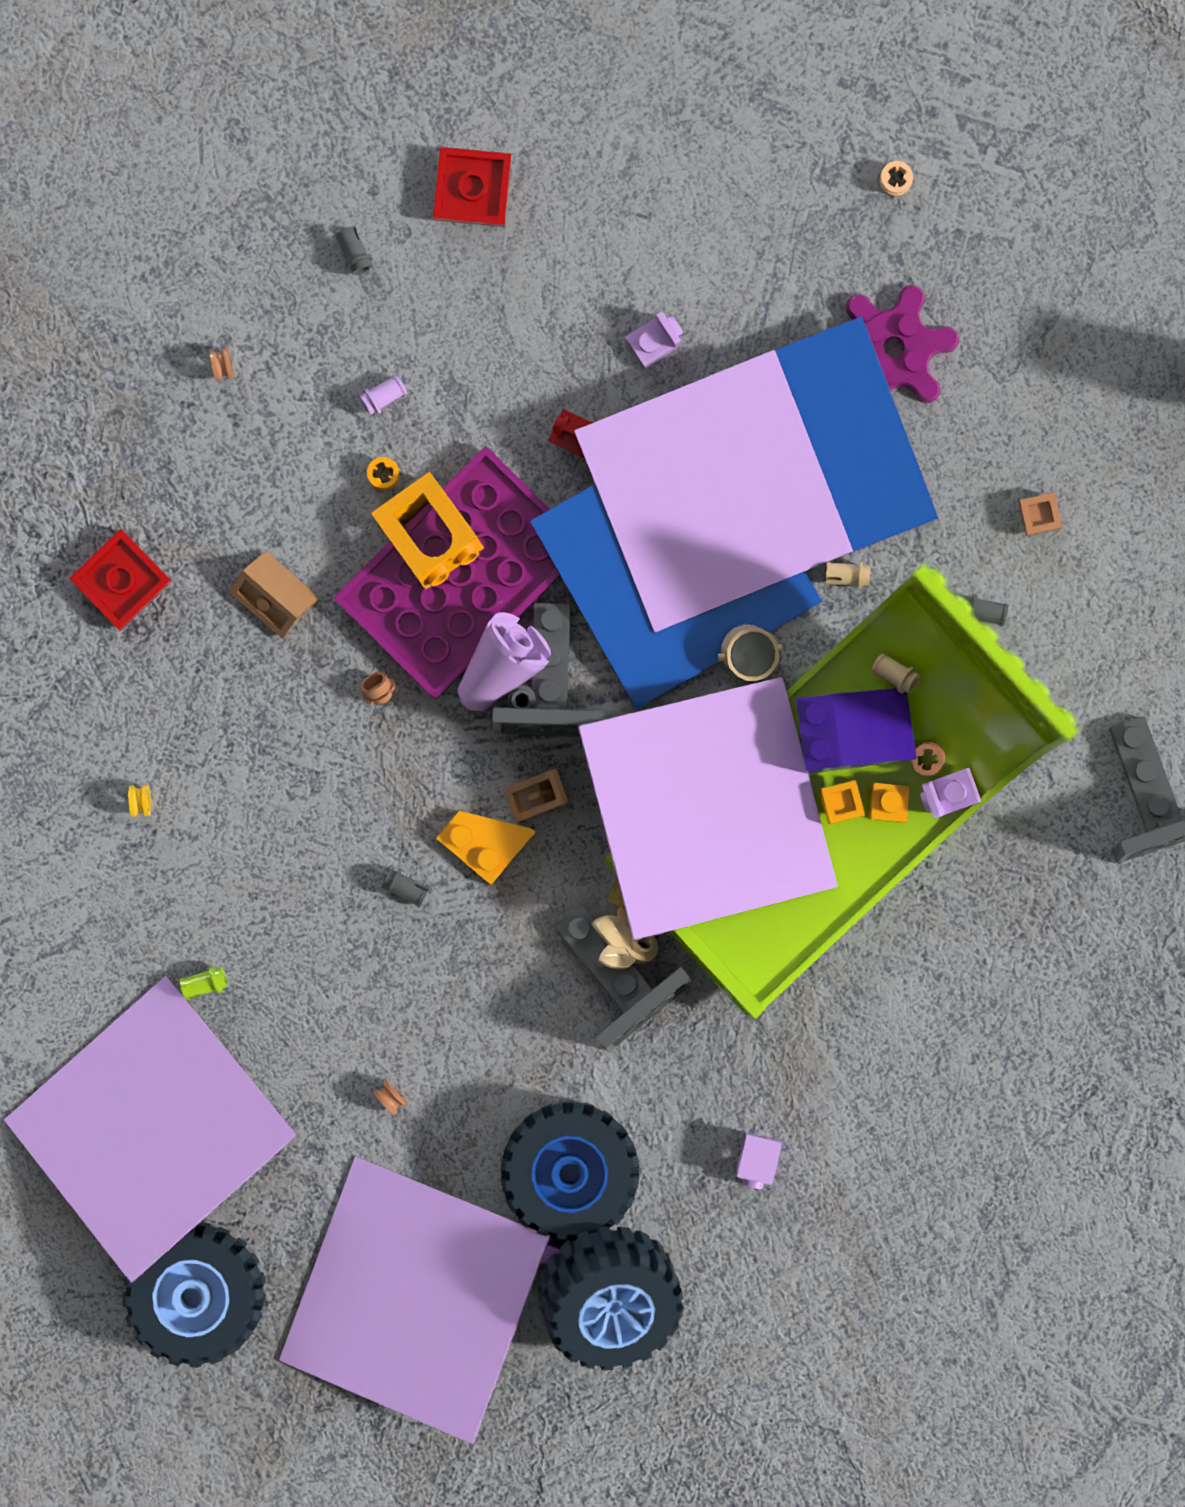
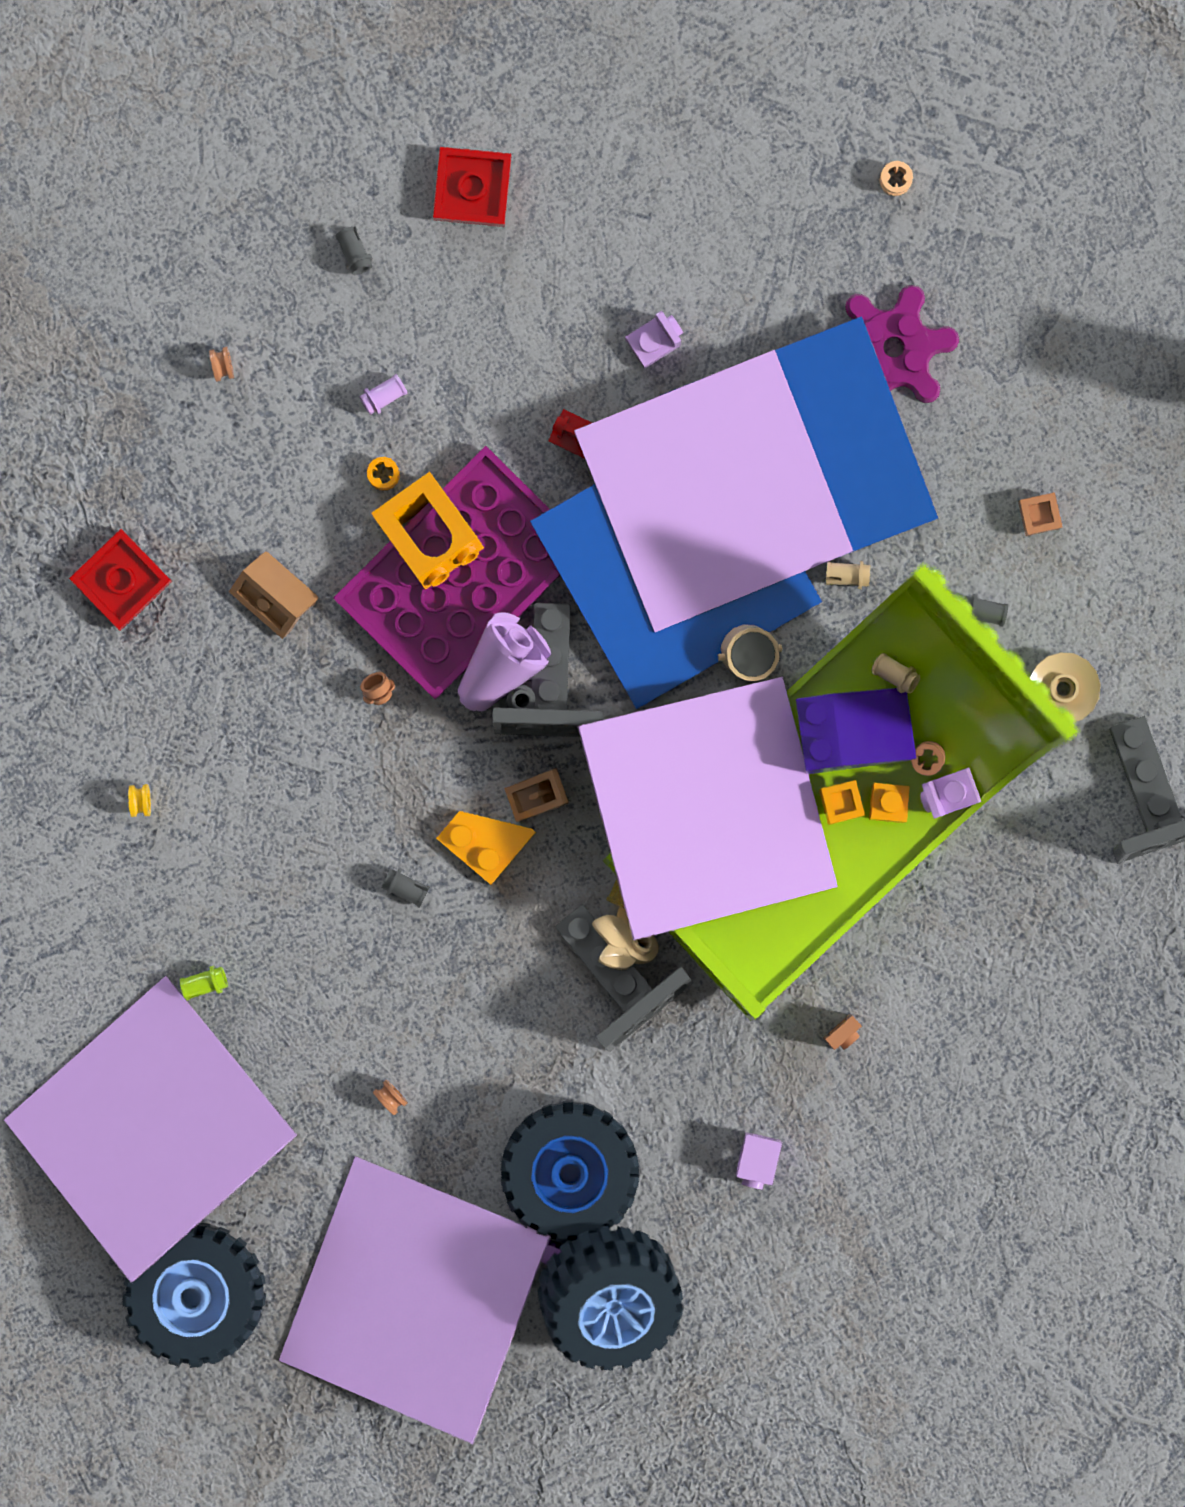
none -> nougat plate [823,1014,862,1050]
none -> tan dish [1030,652,1101,722]

